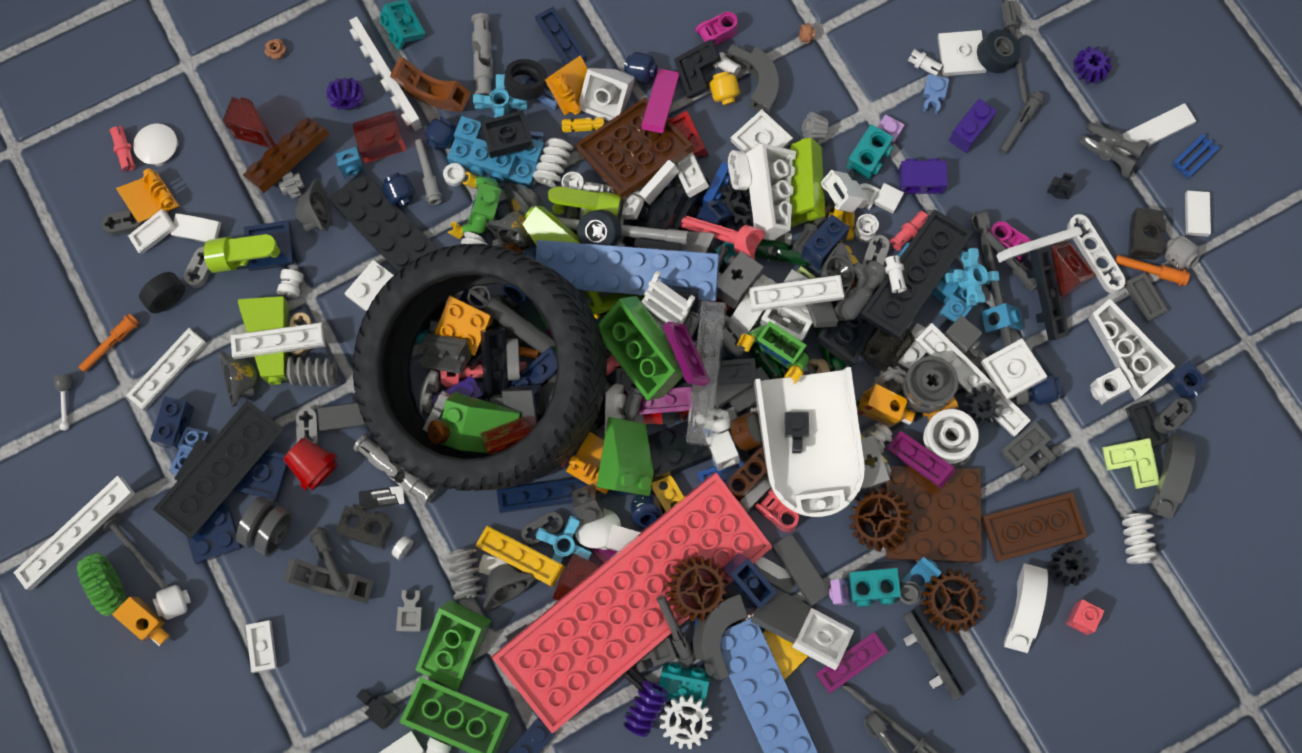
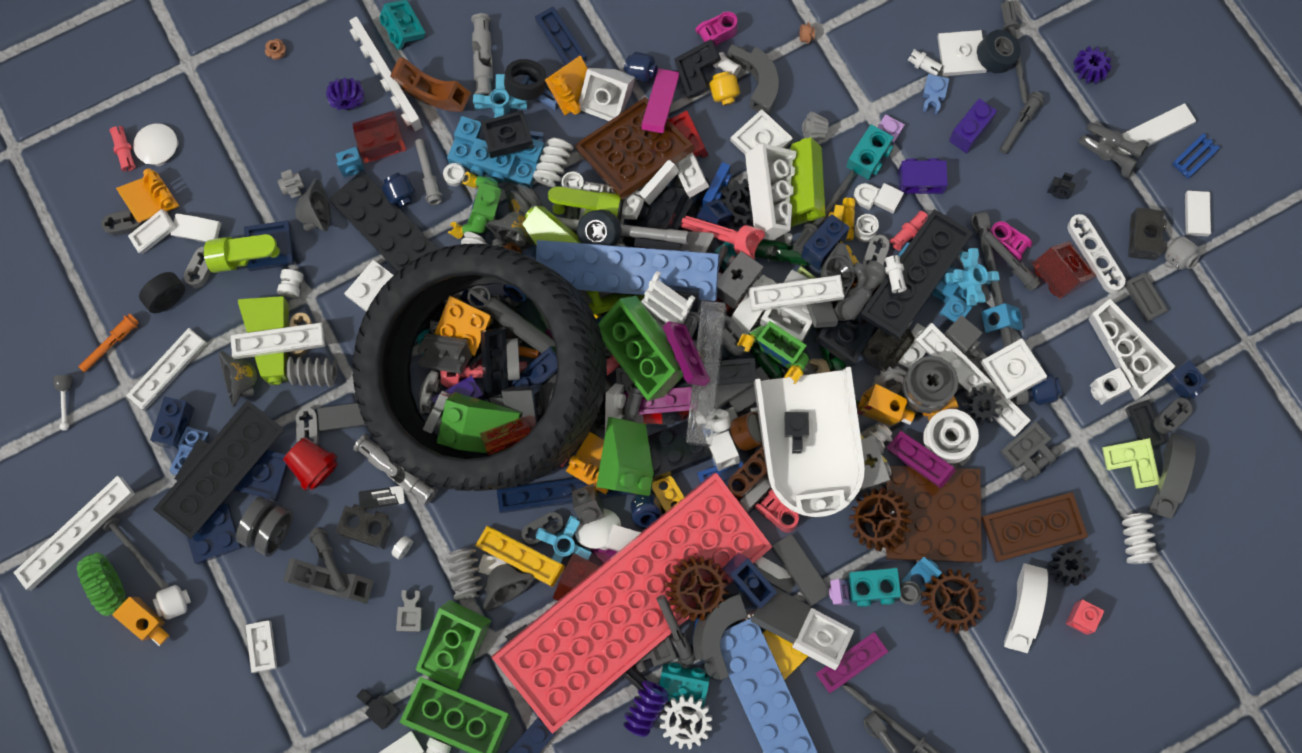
clear red slope [222,97,276,149] -> none
reddish brown plate [243,117,330,193] -> none
dark blue head [424,117,456,151] -> none
reddish brown tile [428,420,450,444] -> none
yellow axle [561,117,604,132] -> none
white beam [728,150,751,191] -> none
white piece [820,170,869,212] -> none
black hinge [903,609,966,701] -> none
white tile [996,226,1082,262] -> none
black hinge [1026,246,1069,341] -> none
orange pin [1115,255,1190,286] -> none

